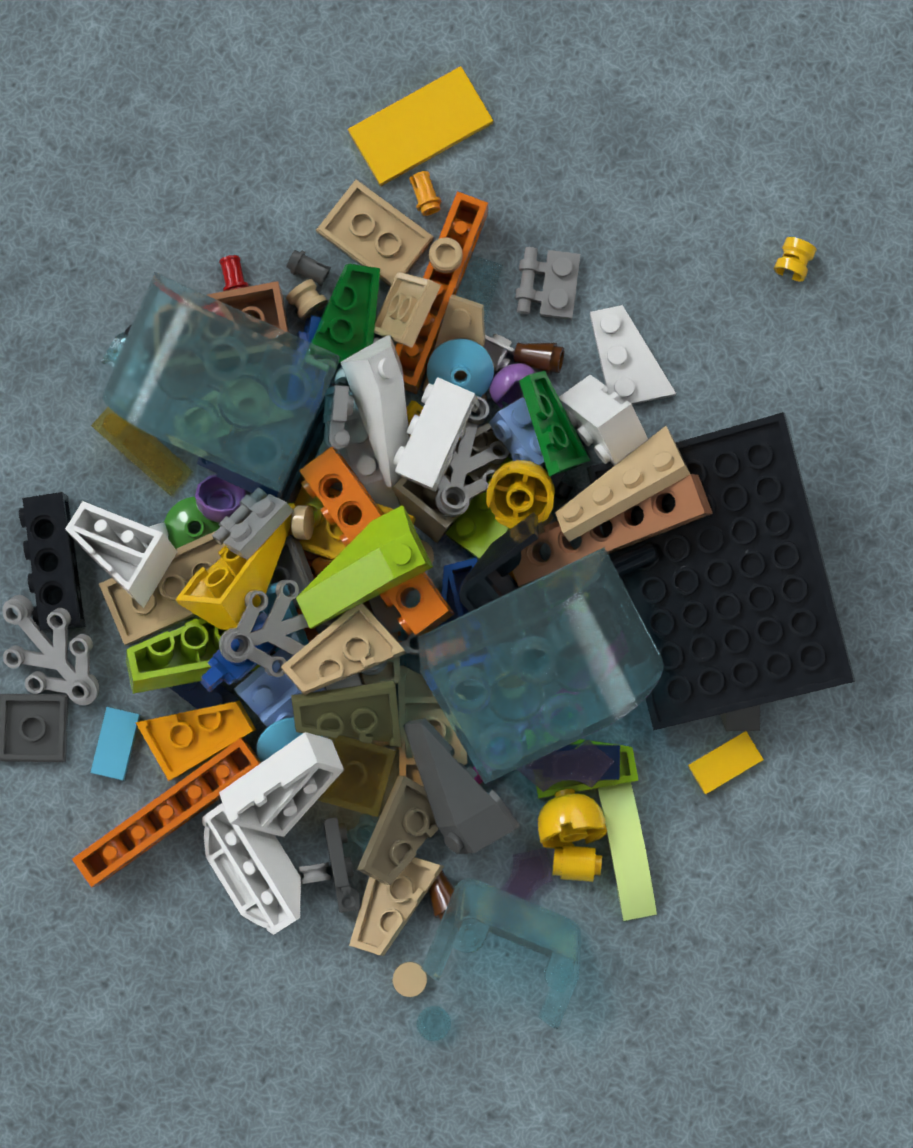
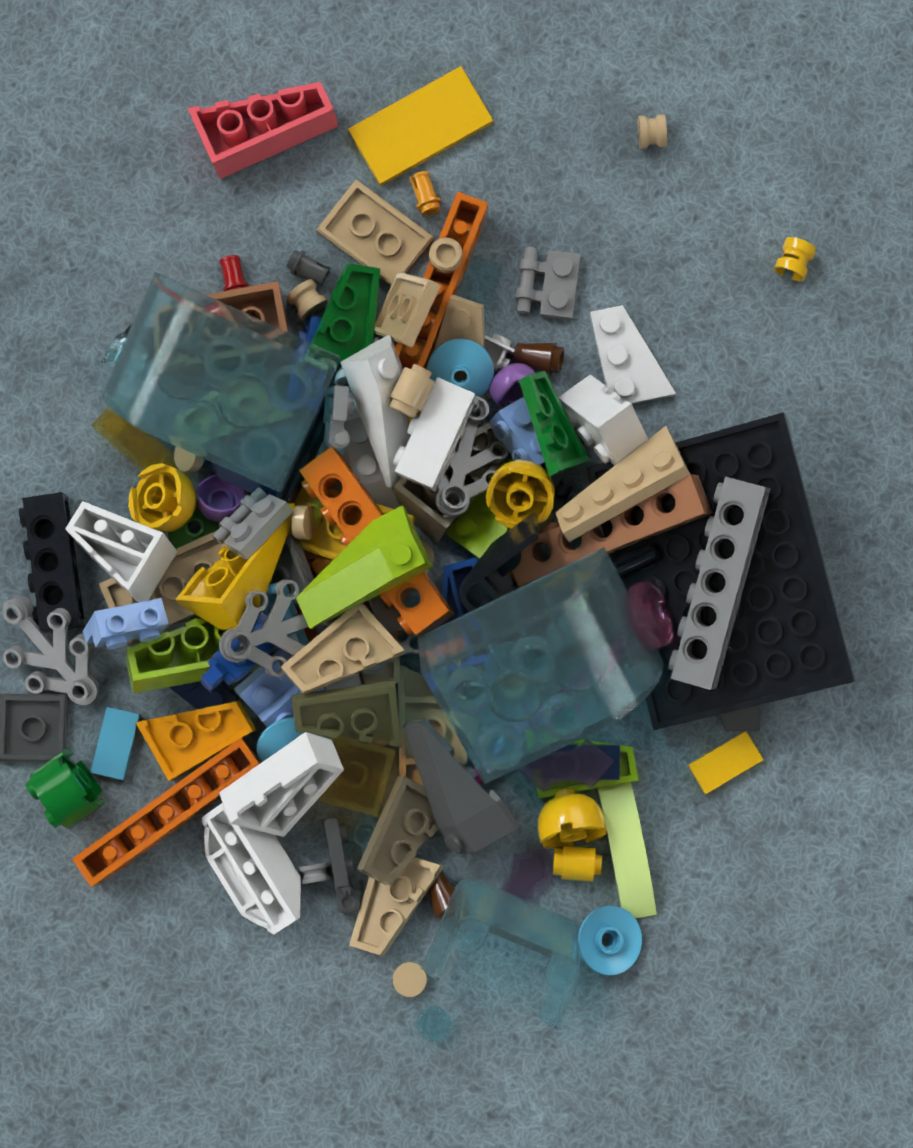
none -> green brick [25,749,105,829]
none -> light blue plate [83,598,169,649]
none -> yellow cylinder [128,463,197,533]
none -> tan tile [174,438,205,472]
none -> coral wedge [187,82,339,180]
none -> tan brick [389,364,435,418]
none -> medium azure dish [578,906,642,975]
none -> clear pink tile [627,581,671,650]
none -> tan wheel [637,114,667,149]
none -> light grey brick [668,477,771,690]

